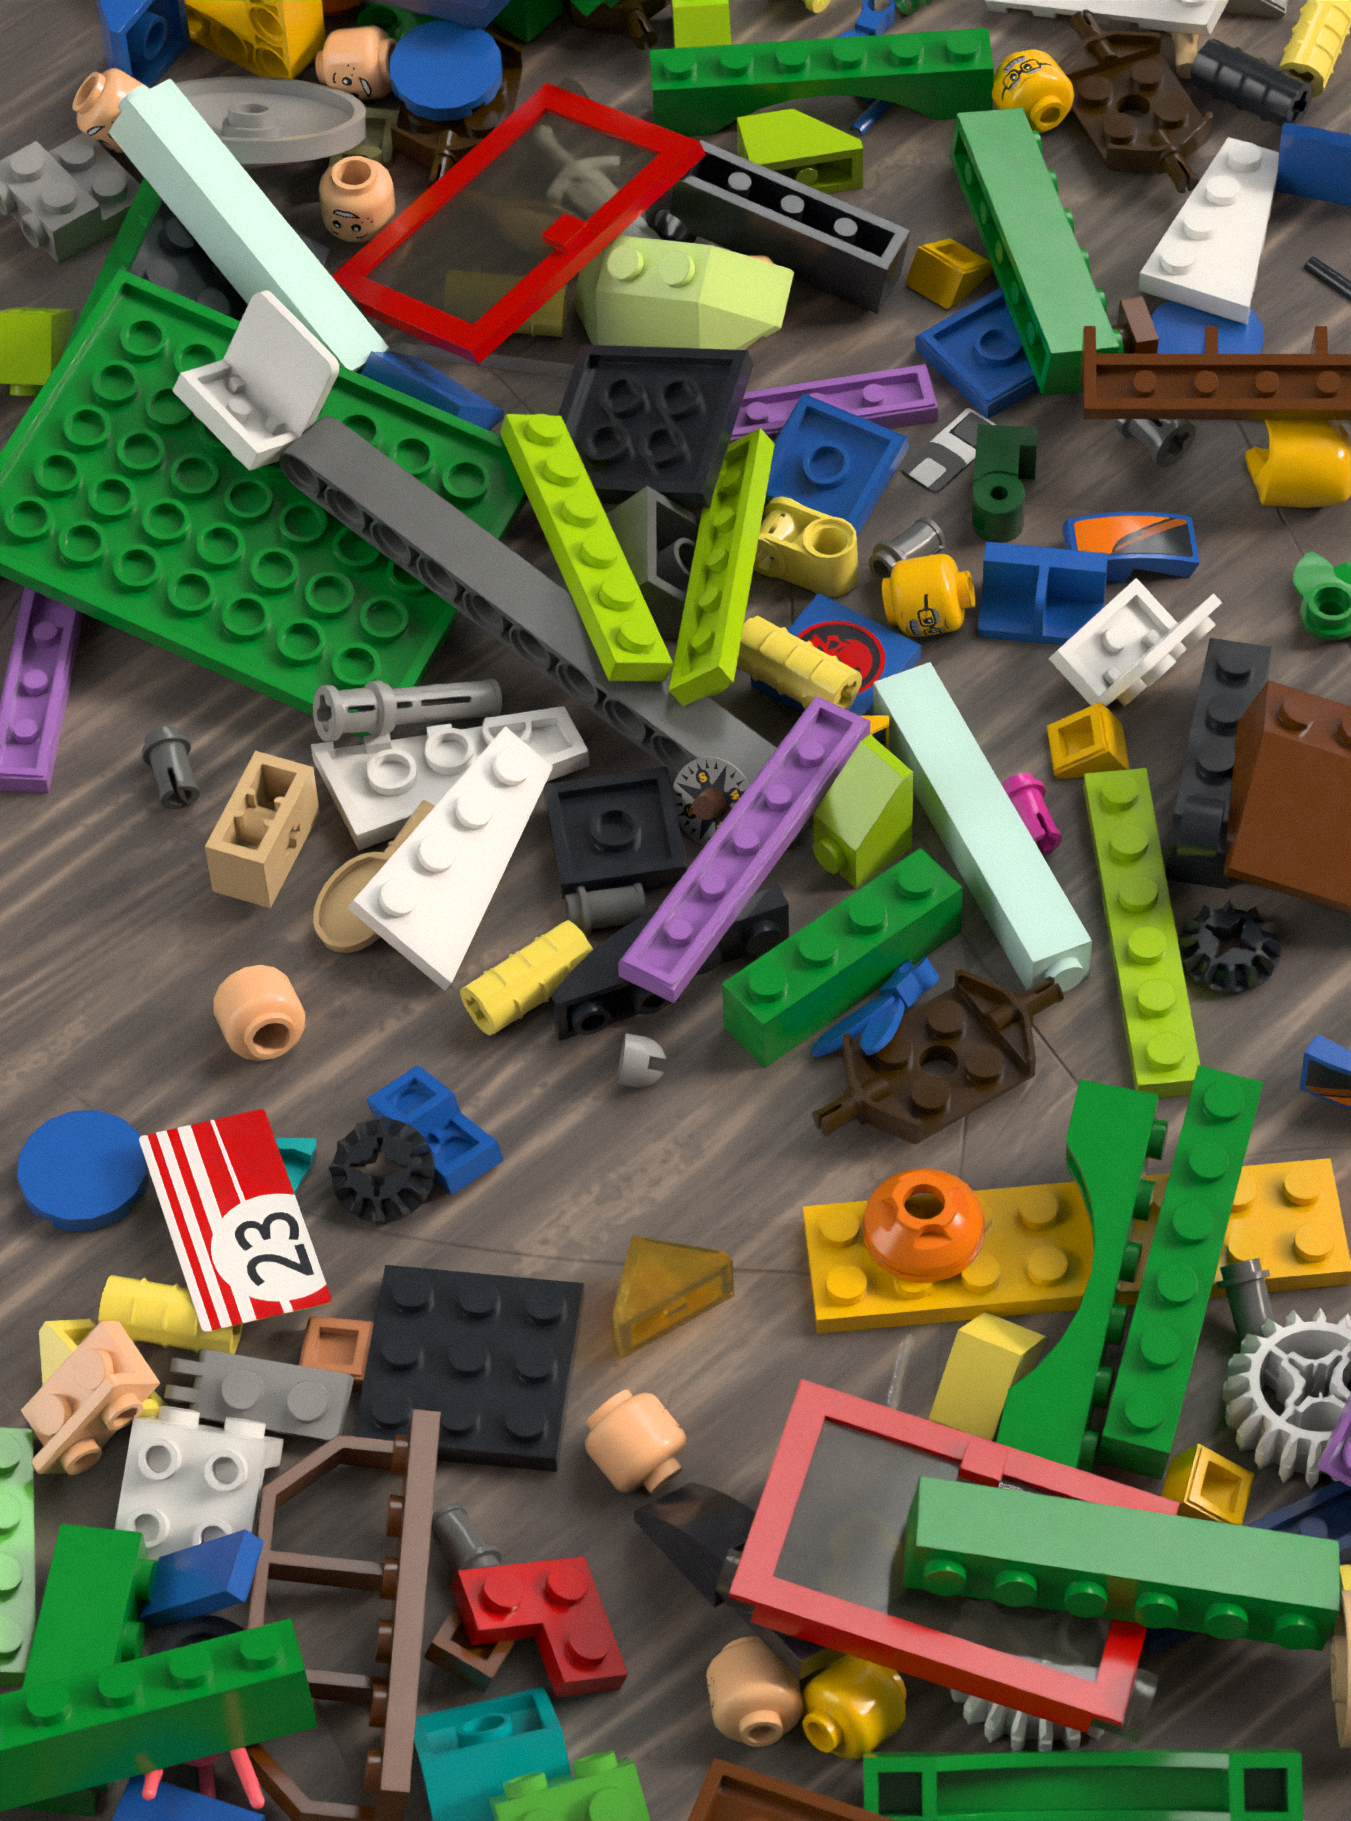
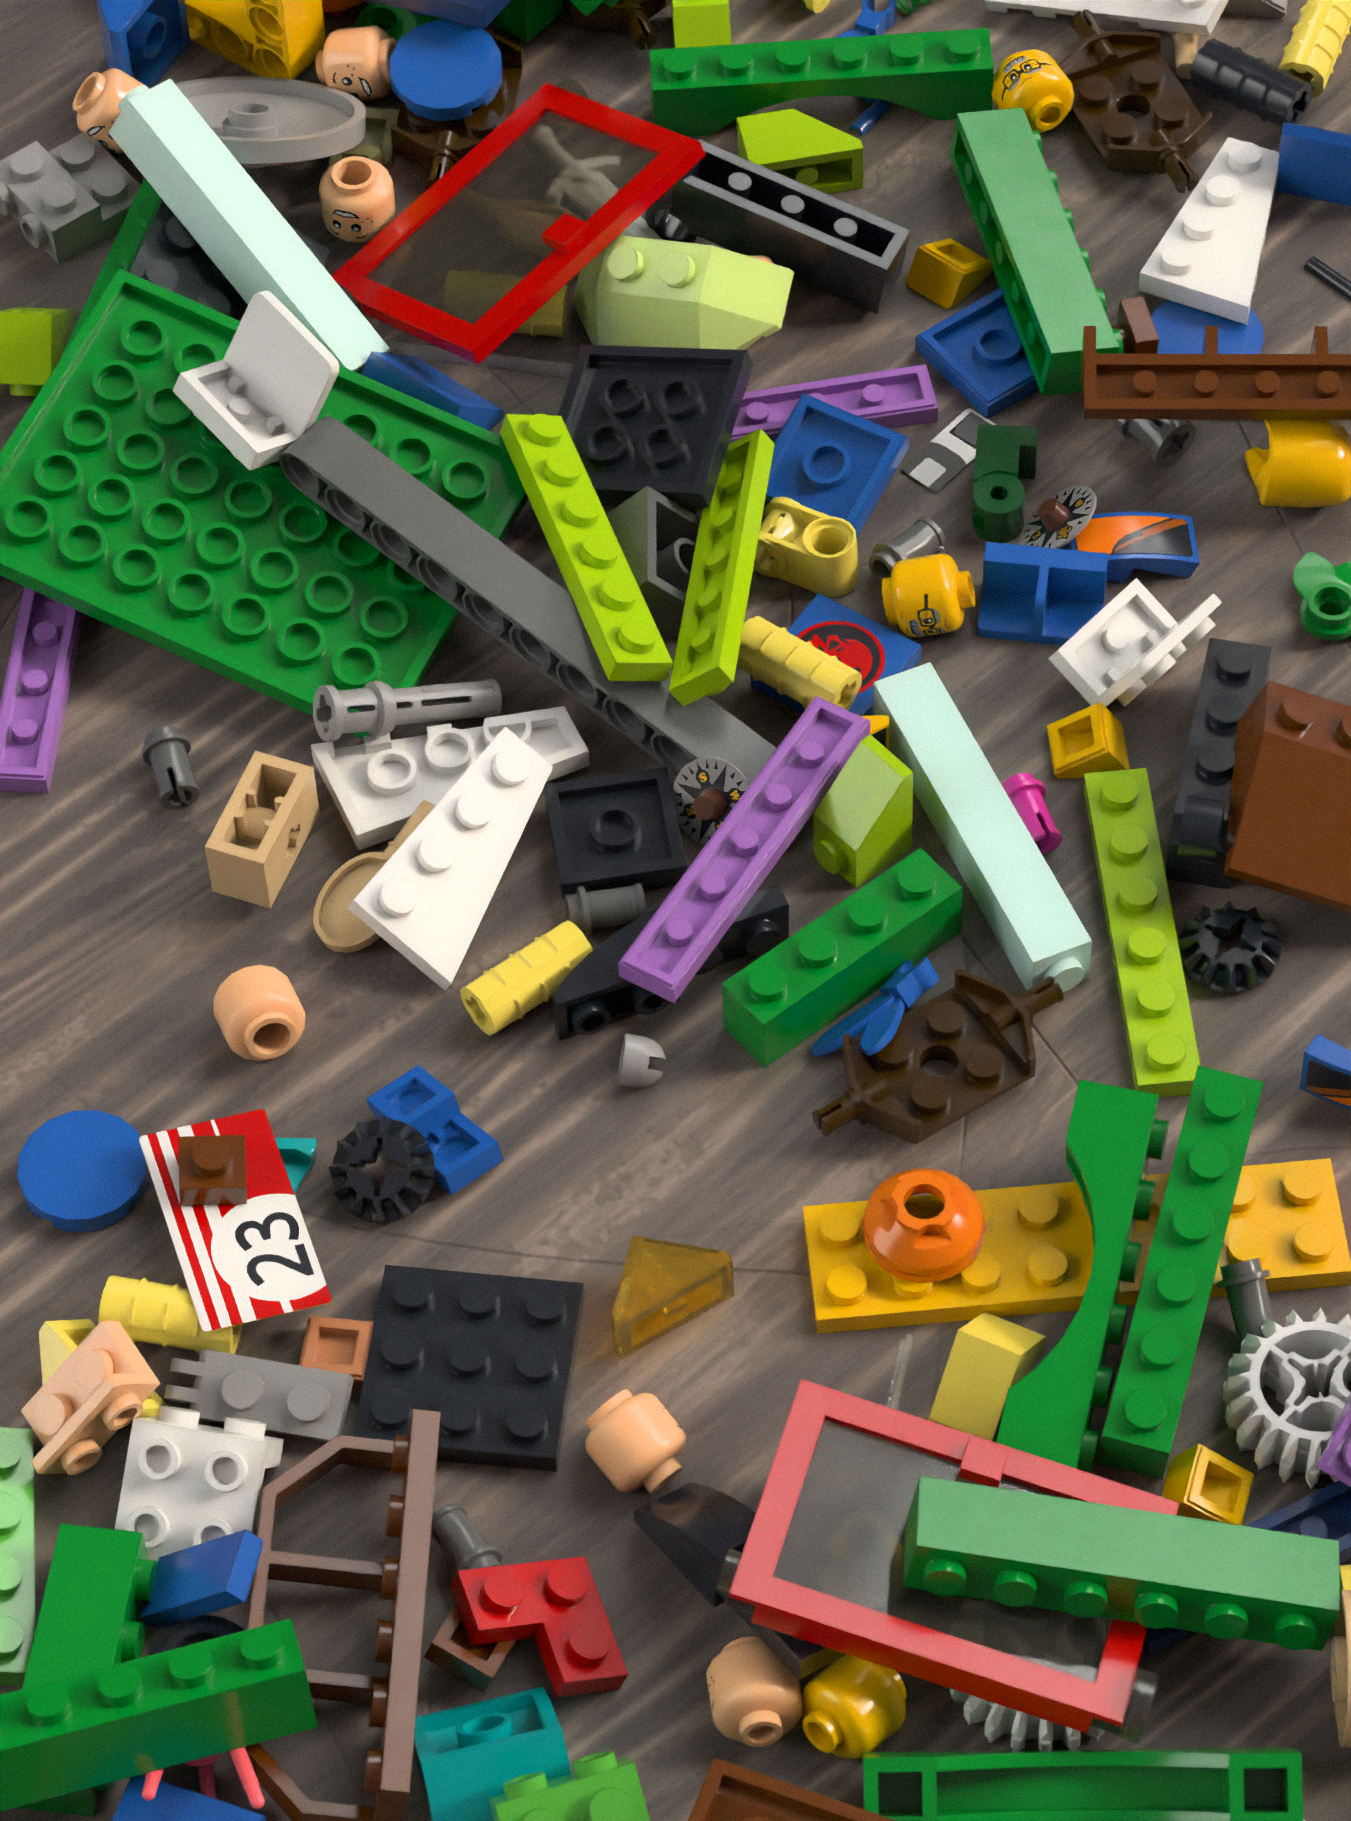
none -> reddish brown plate [179,1135,247,1206]
none -> piece [1020,485,1097,549]

